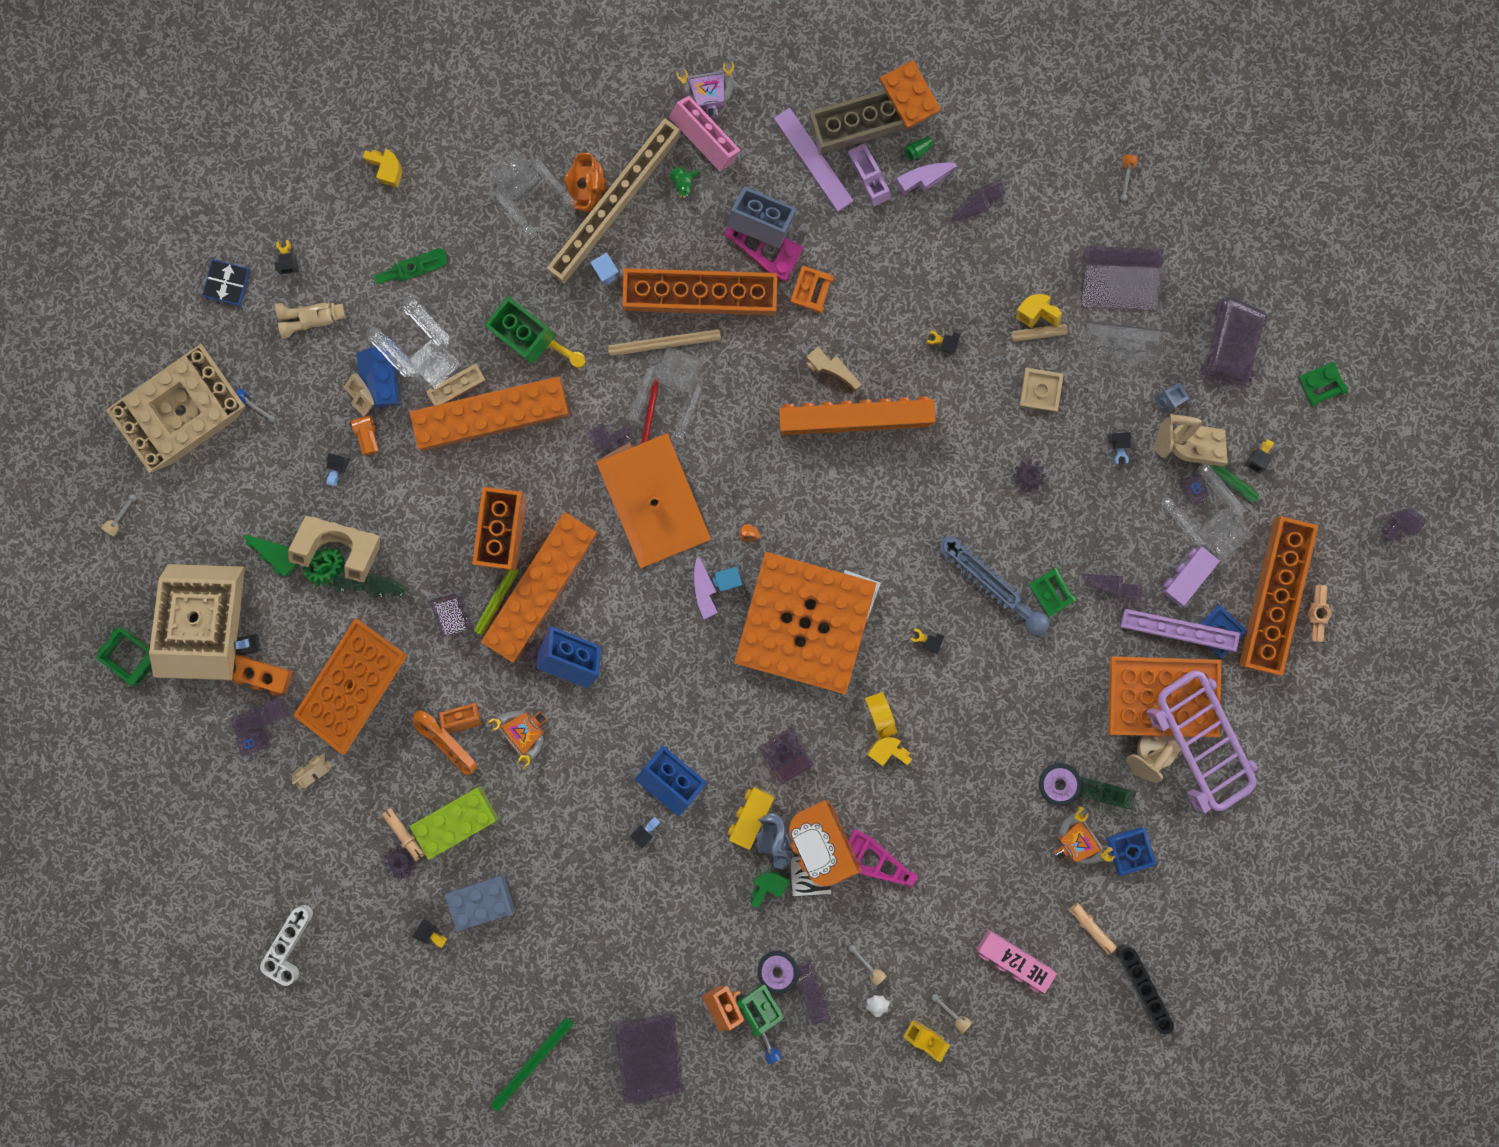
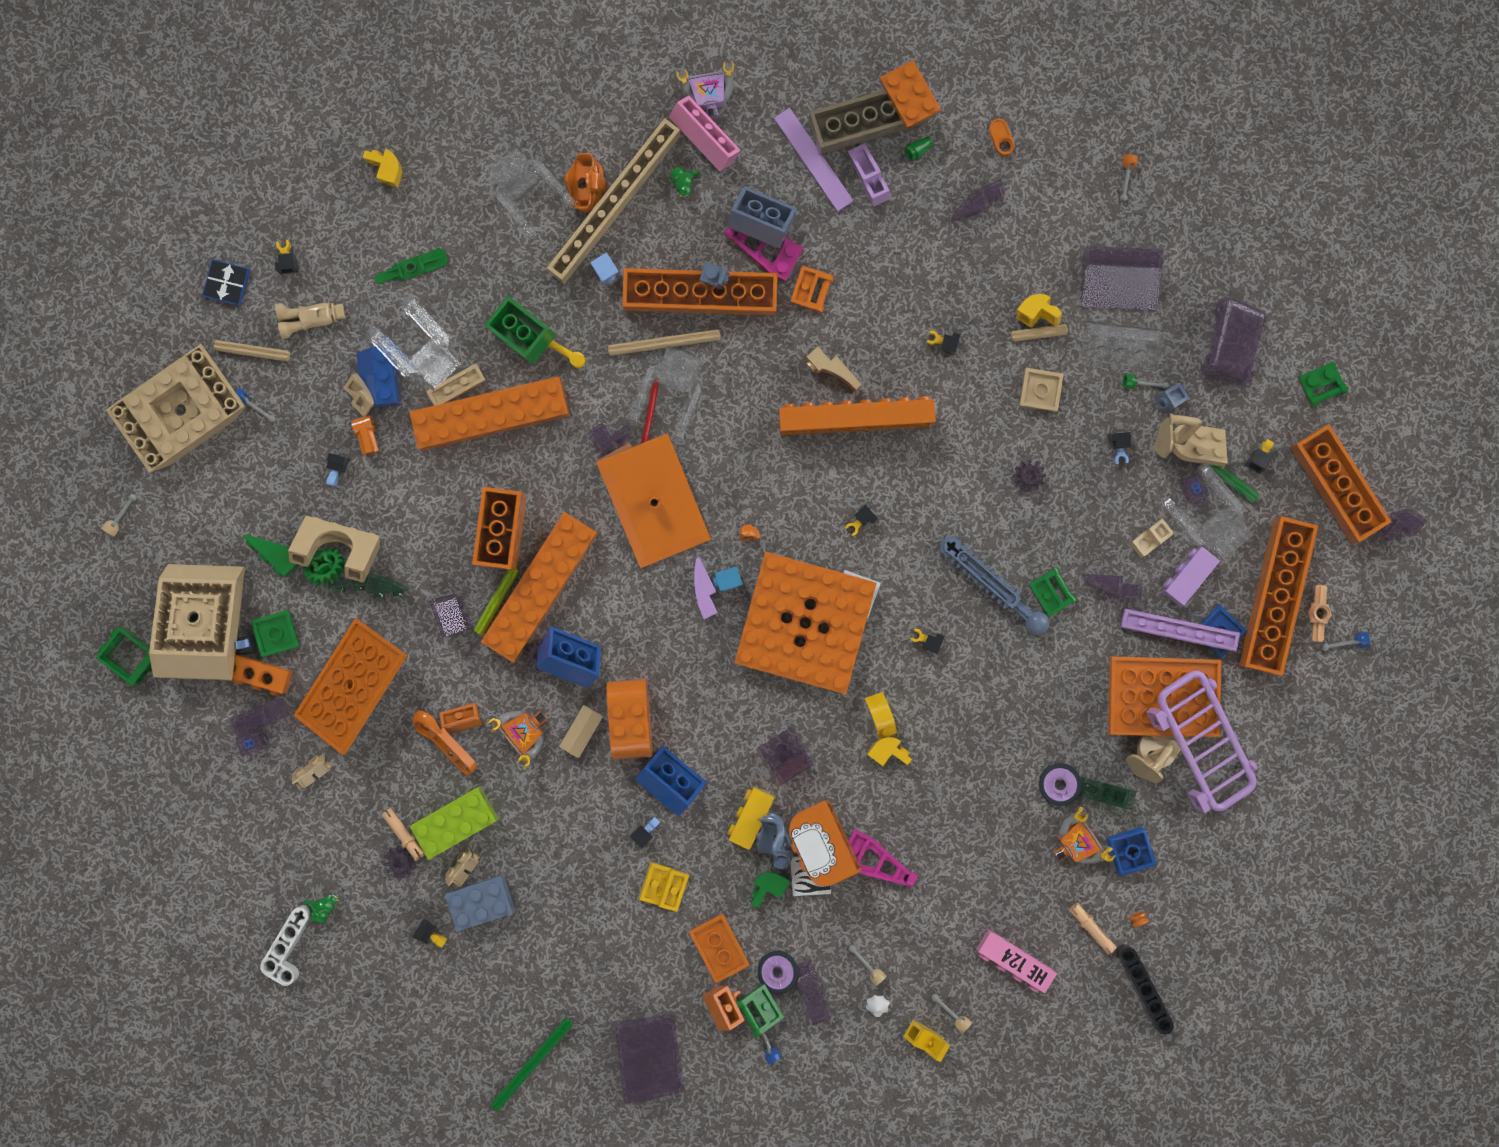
lavender slope [895,163,957,195] -> none
none -> tan axle [214,340,290,362]
none -> green plate [251,610,300,658]
none -> green animal [304,894,339,923]
none -> tan hinge [445,847,480,889]
none -> tan piece [559,705,603,758]
none -> orange brick [607,679,653,760]
none -> yellow slope [638,862,689,912]
none -> orange plate [689,913,750,983]
none -> sand blue bracket [700,262,730,289]
none -> black piece [845,504,878,536]
none -> orange piece [989,119,1014,157]
none -> hinge [1123,373,1169,390]
none -> tan slope [1129,518,1174,558]
none -> orange bush [1129,911,1149,927]
none -> orange brick [1290,424,1391,544]
none -> hinge [1321,632,1370,651]

